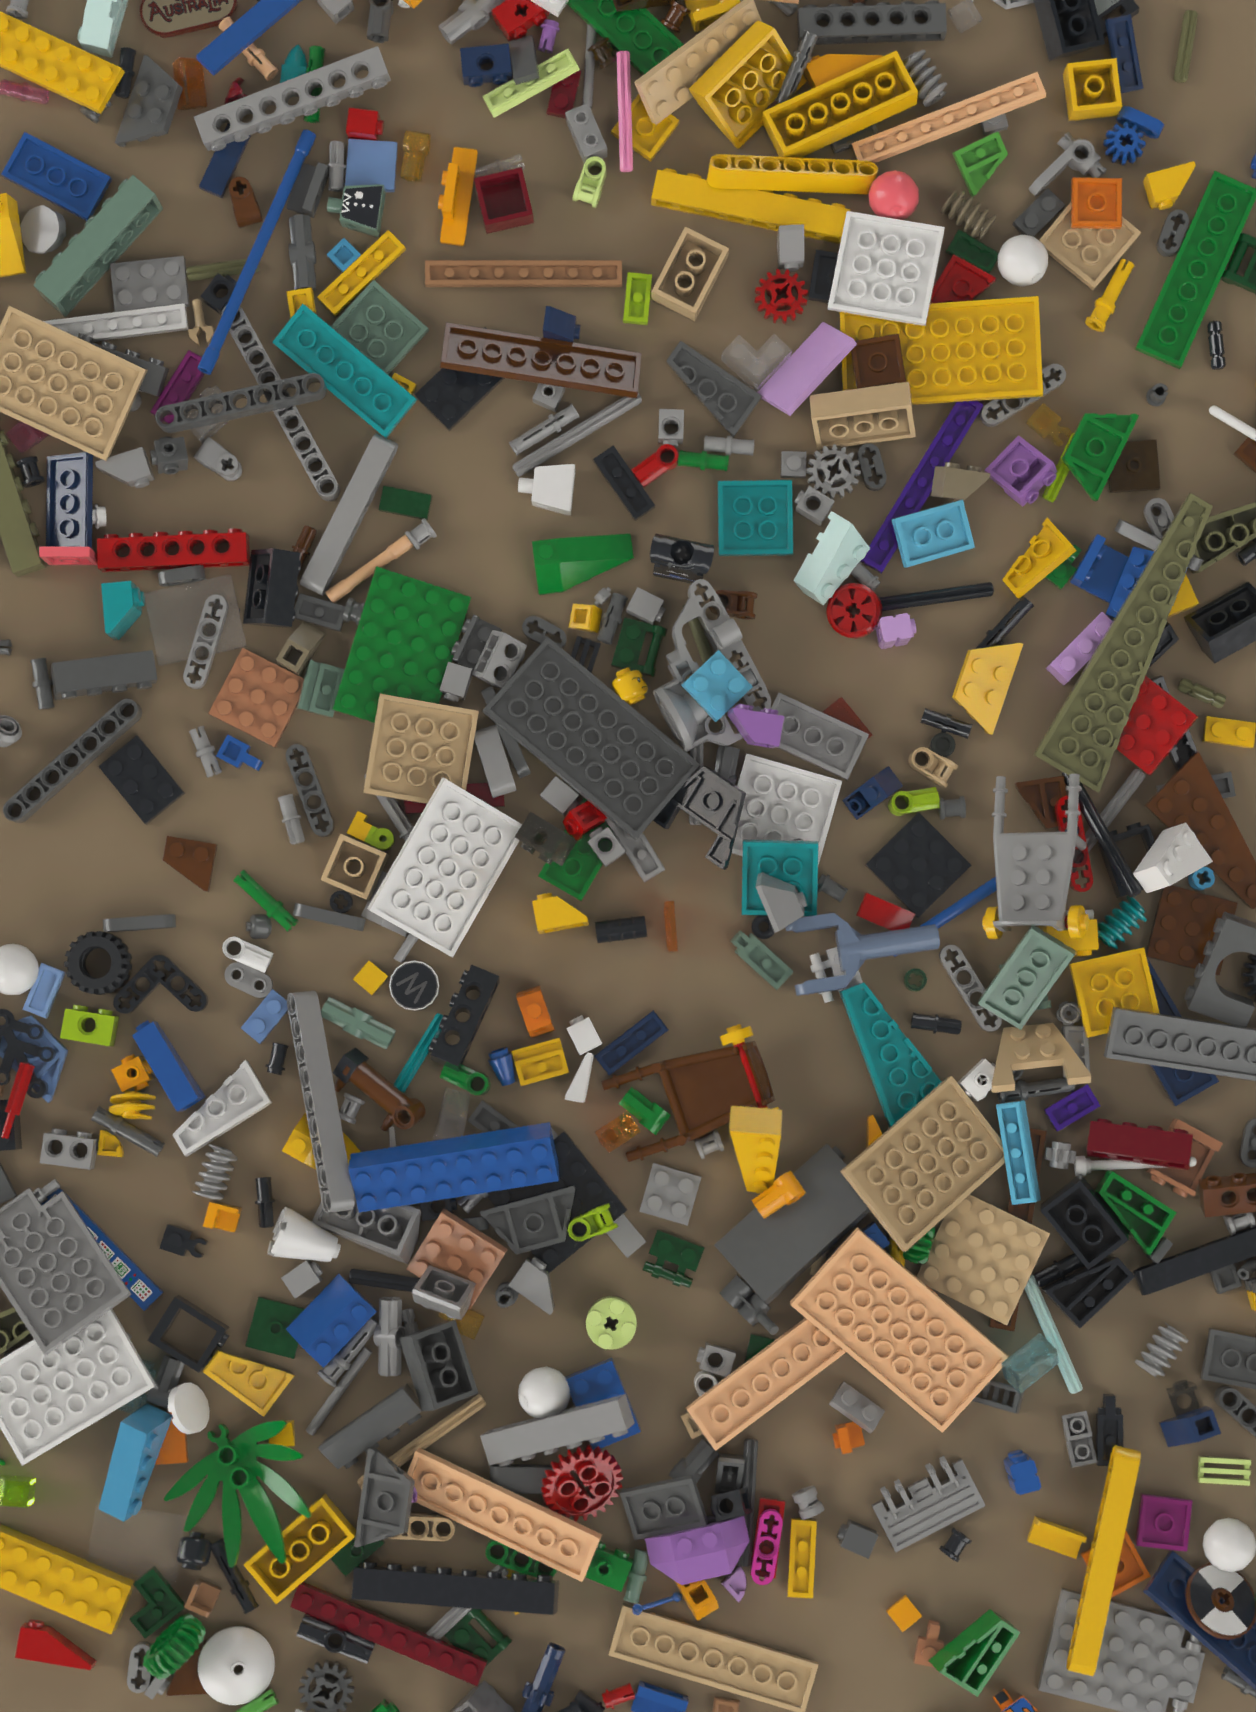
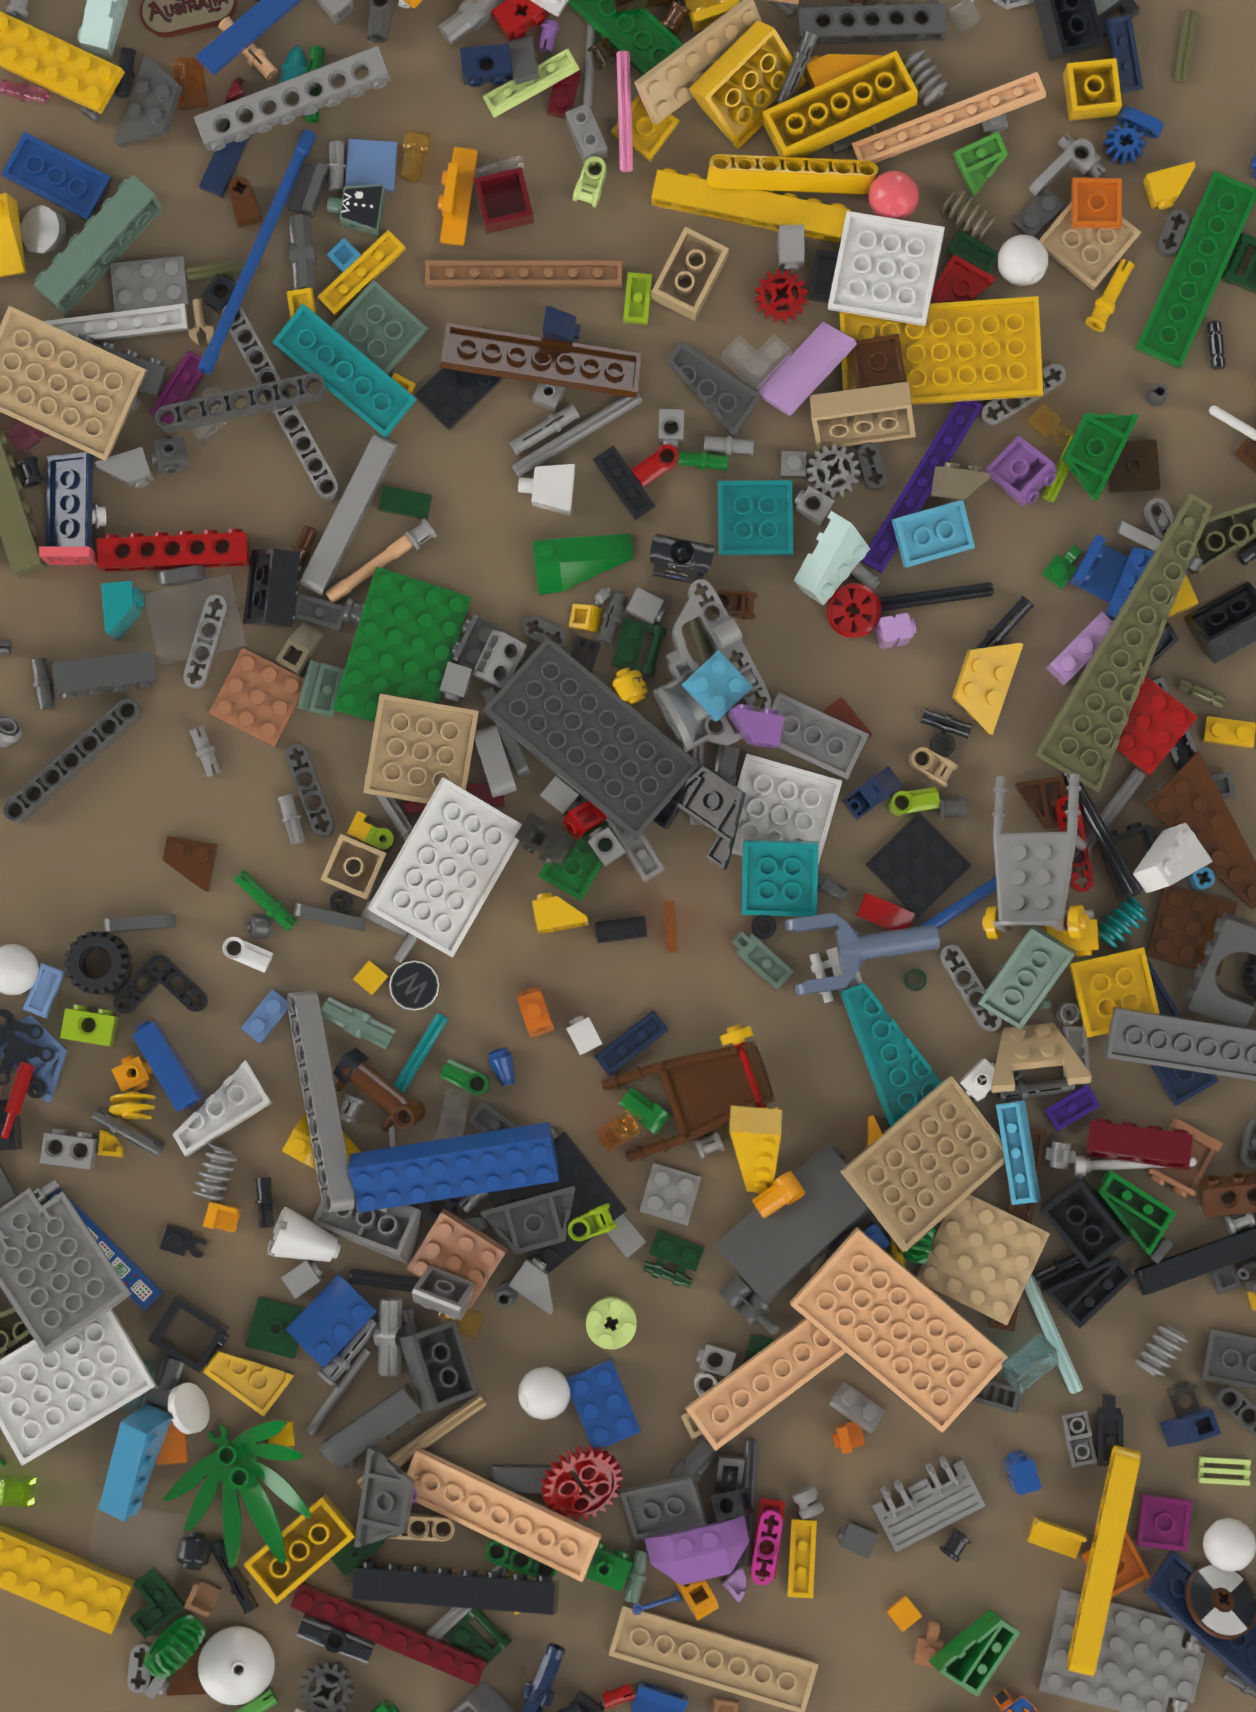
red slope [15,1620,96,1671] -> none
black plate [98,735,185,825] -> none
light grey piece [193,437,242,481] -> none
blue plate [216,735,264,771] -> none
light grey plate [224,962,273,998] -> none
black pin [265,1043,289,1075] -> none
red brick [346,107,384,141] -> none
black brick [428,965,500,1072] -> none
light grey brick [480,1394,635,1467] -> none
yellow plate [511,1037,569,1086] -> none
white slope [565,1052,594,1103] -> none
light grey slope [756,872,807,932] -> none
black axle [911,1012,962,1035] -> none
yellow wing [1002,517,1077,599] -> none

